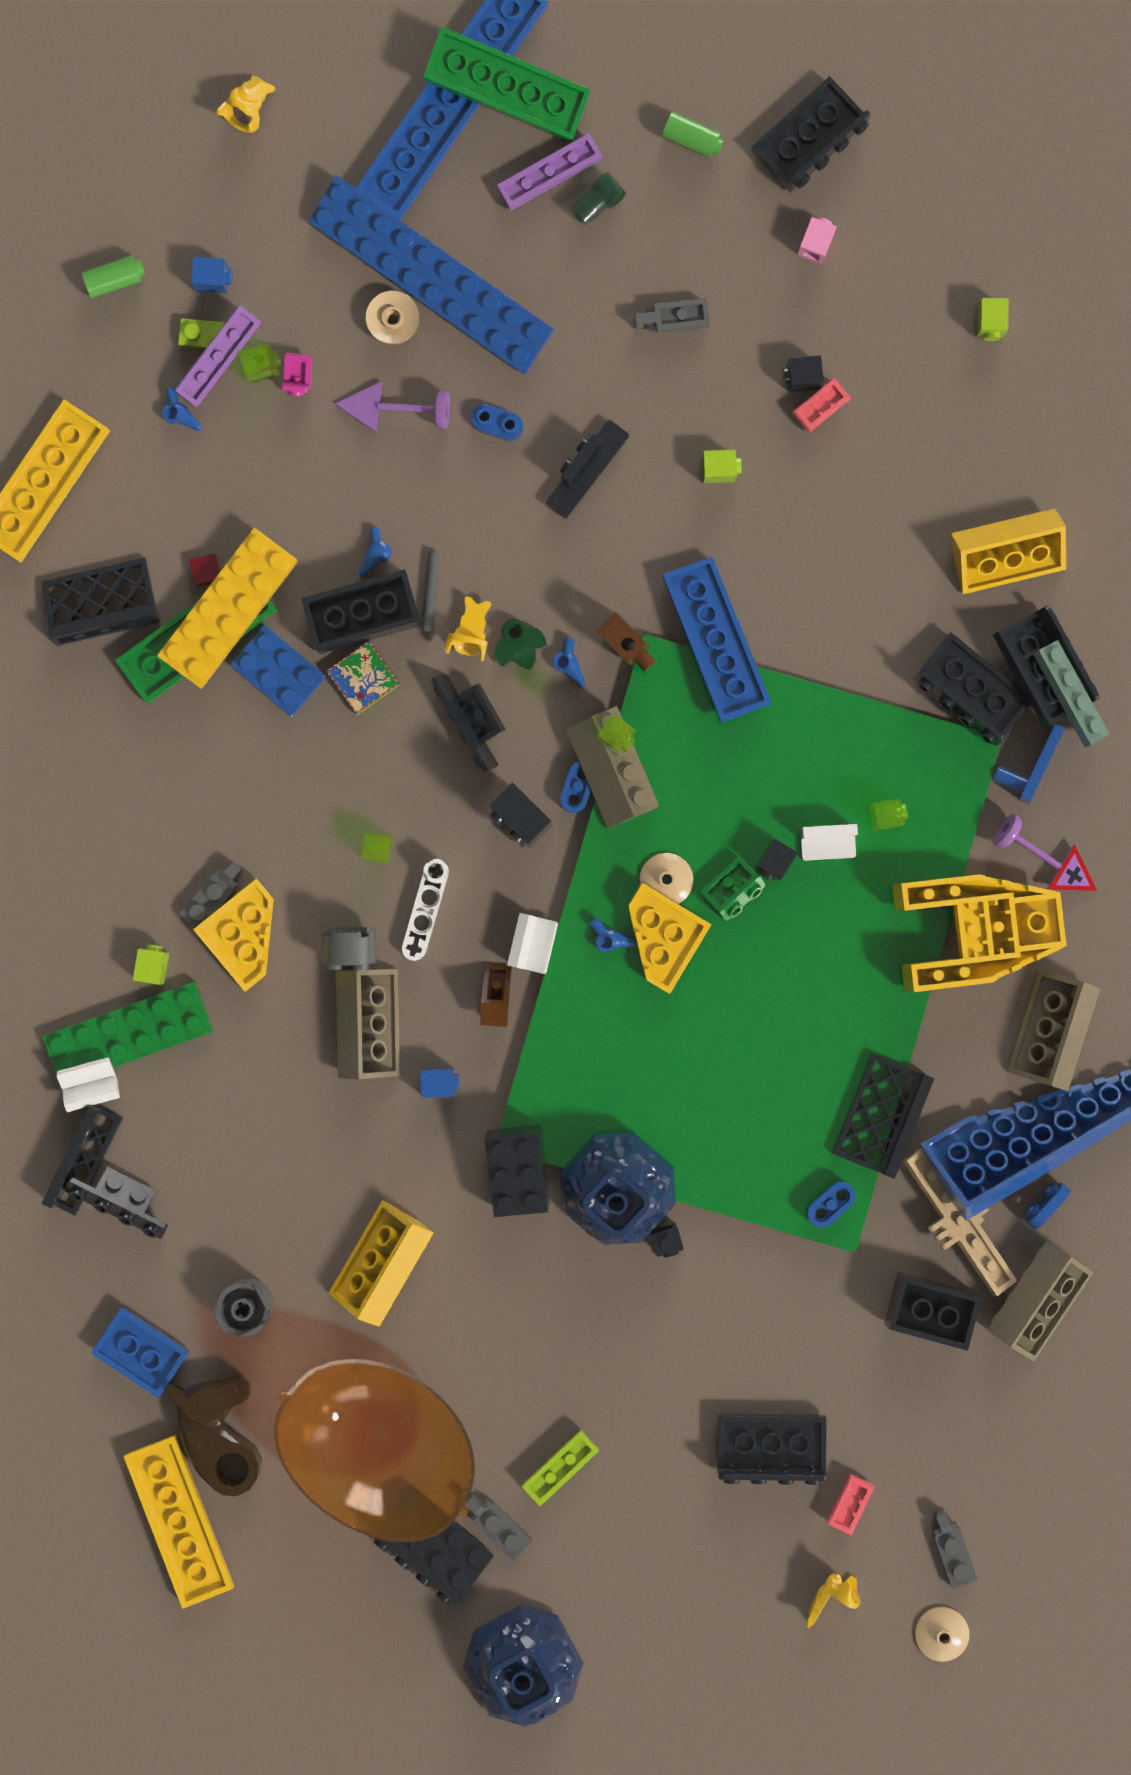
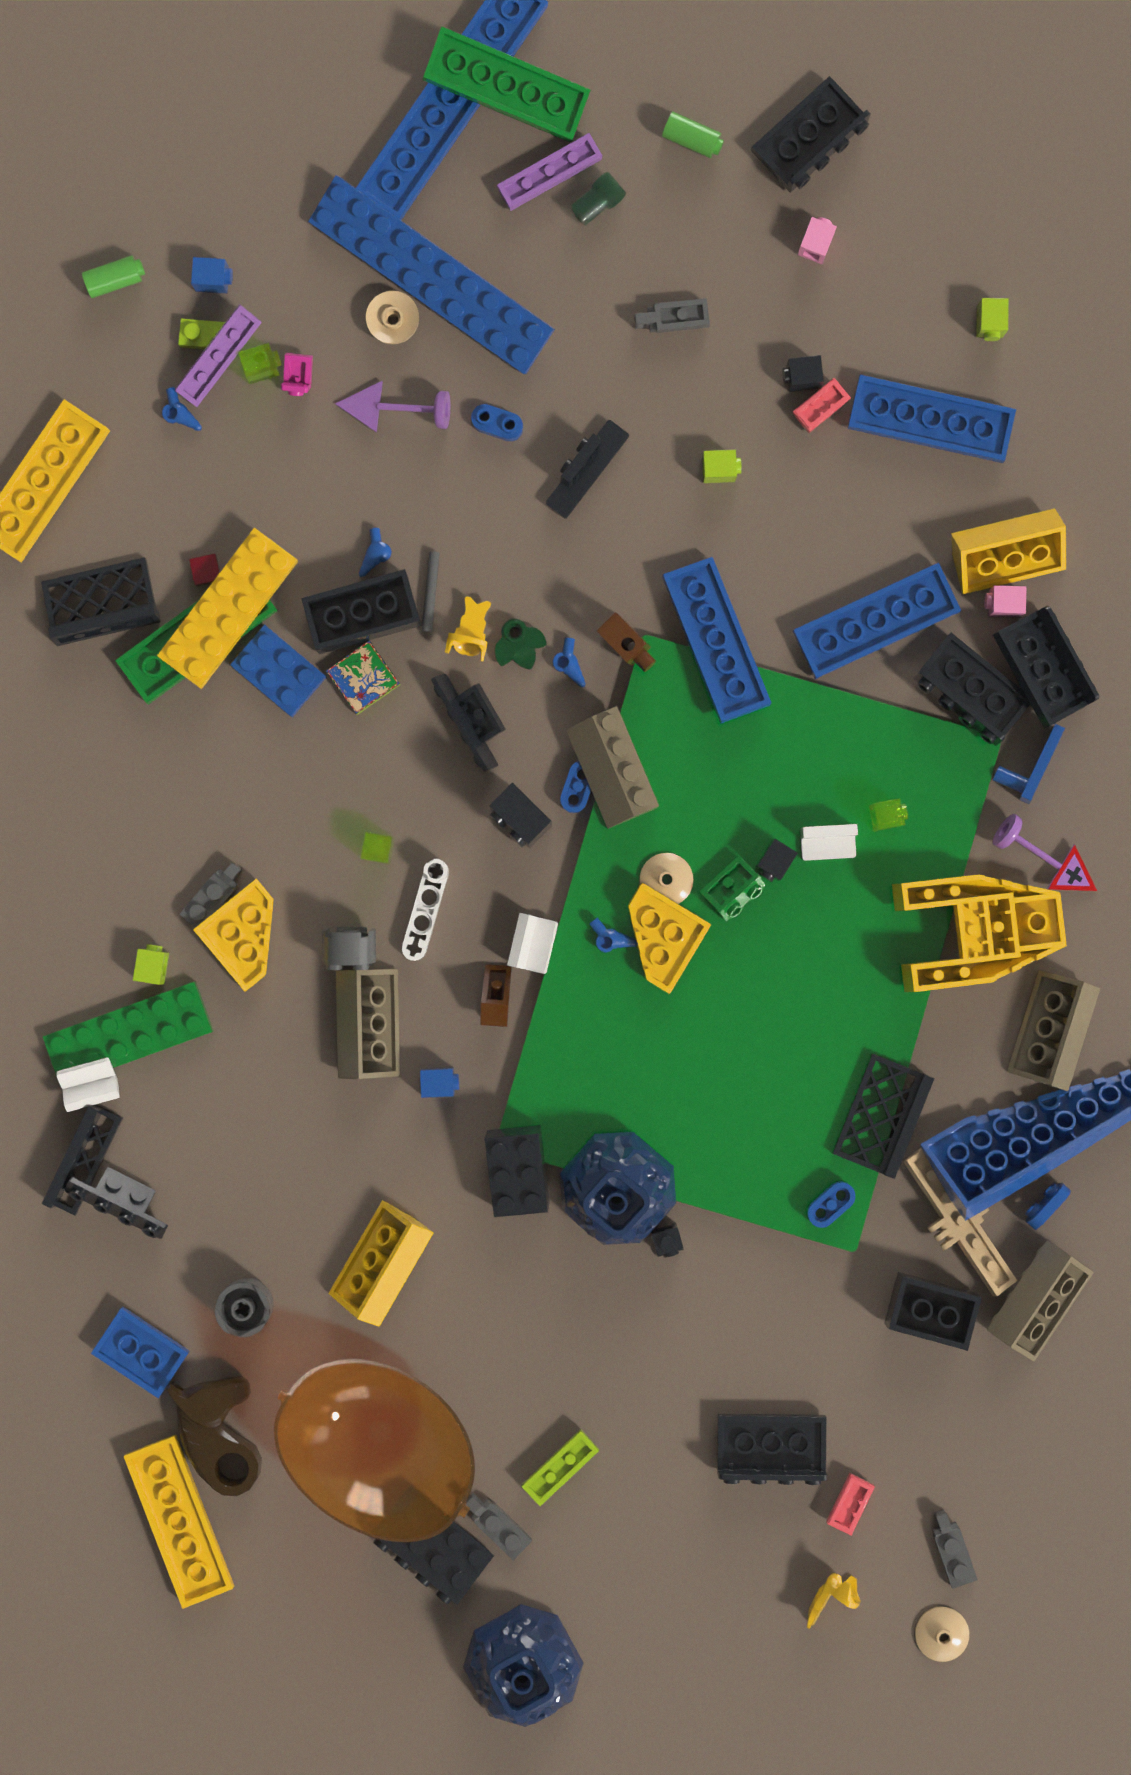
yellow hair [216,75,276,133] -> none
clear neon green brick [596,714,636,755] -> none
sand green plate [1033,640,1109,748] -> none
none -> blue plate [792,563,961,679]
none -> blue plate [847,375,1016,463]
none -> bright pink brick [984,586,1026,617]

